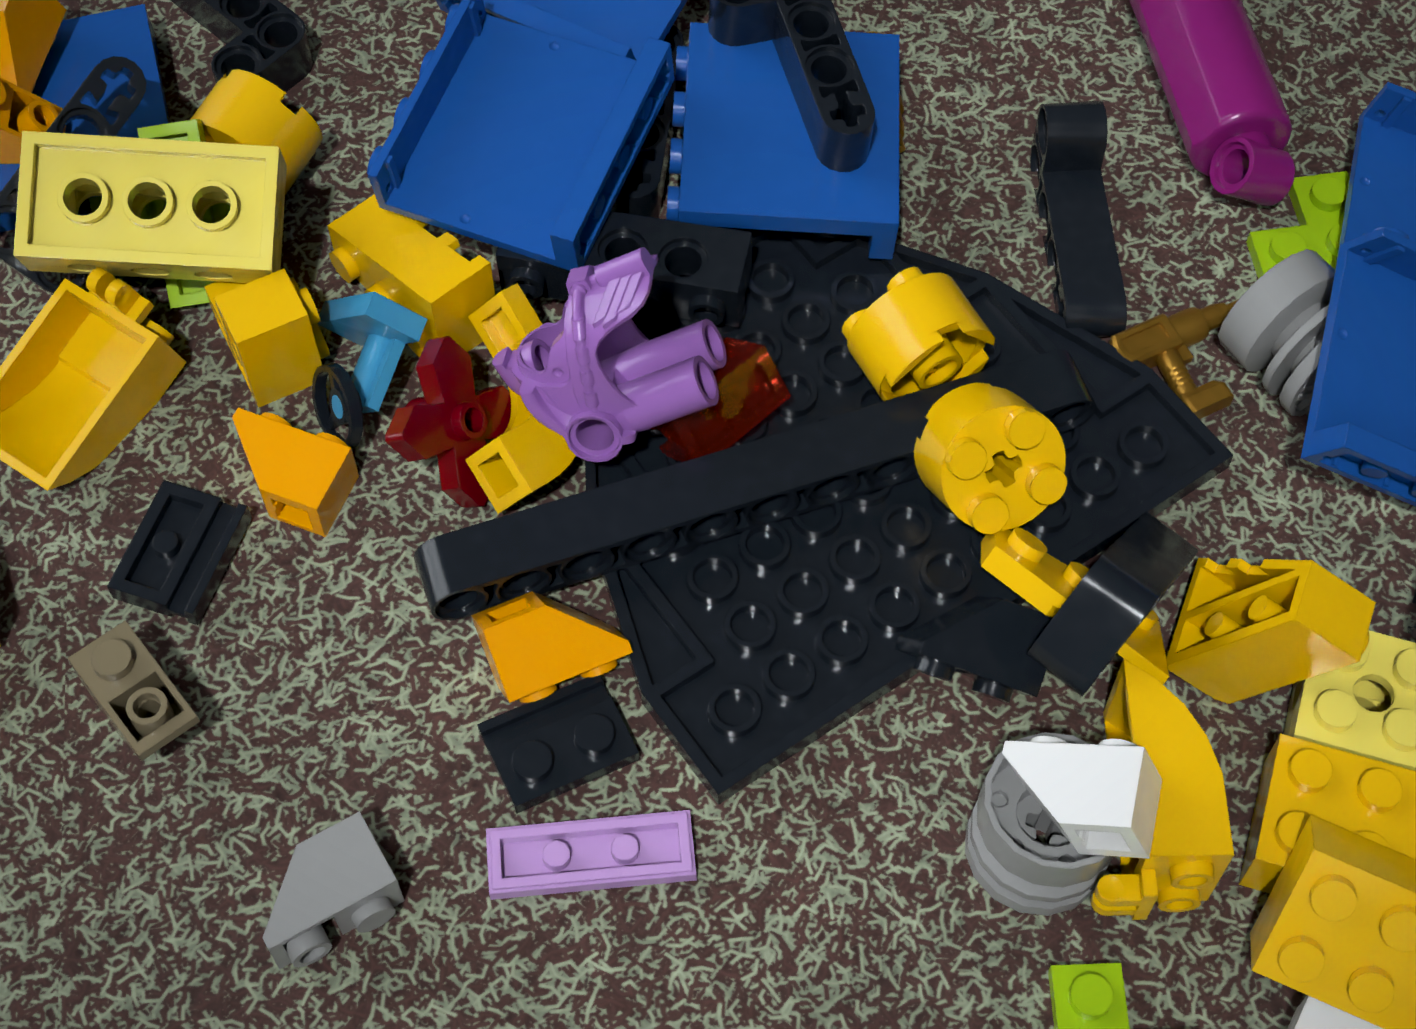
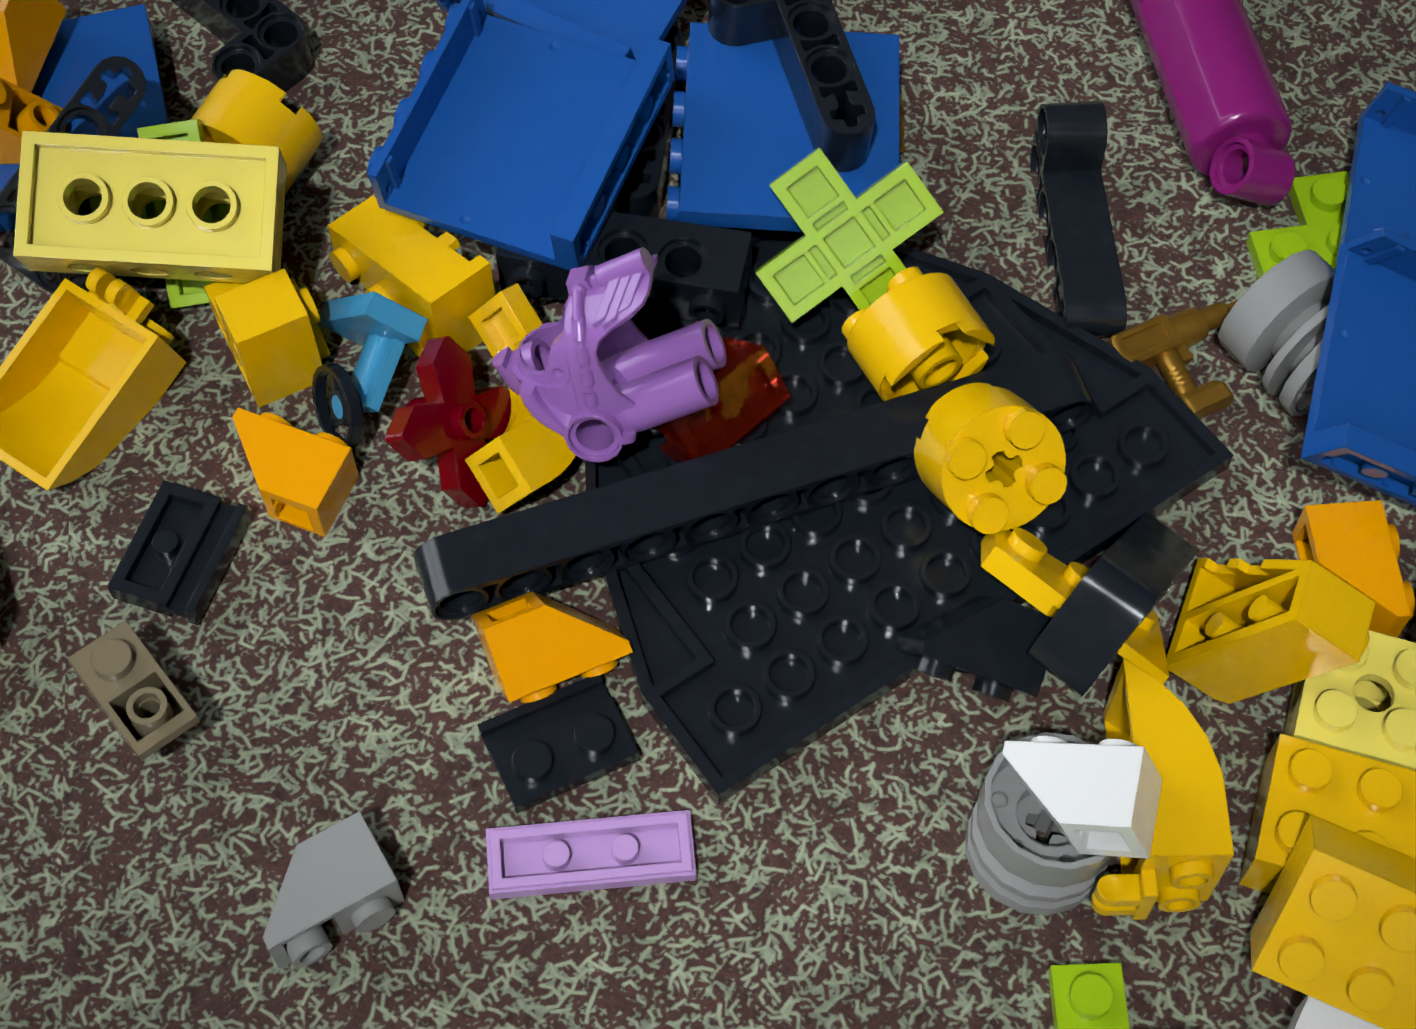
none -> lime plate [755,147,943,323]
none -> light orange slope [1292,500,1415,638]

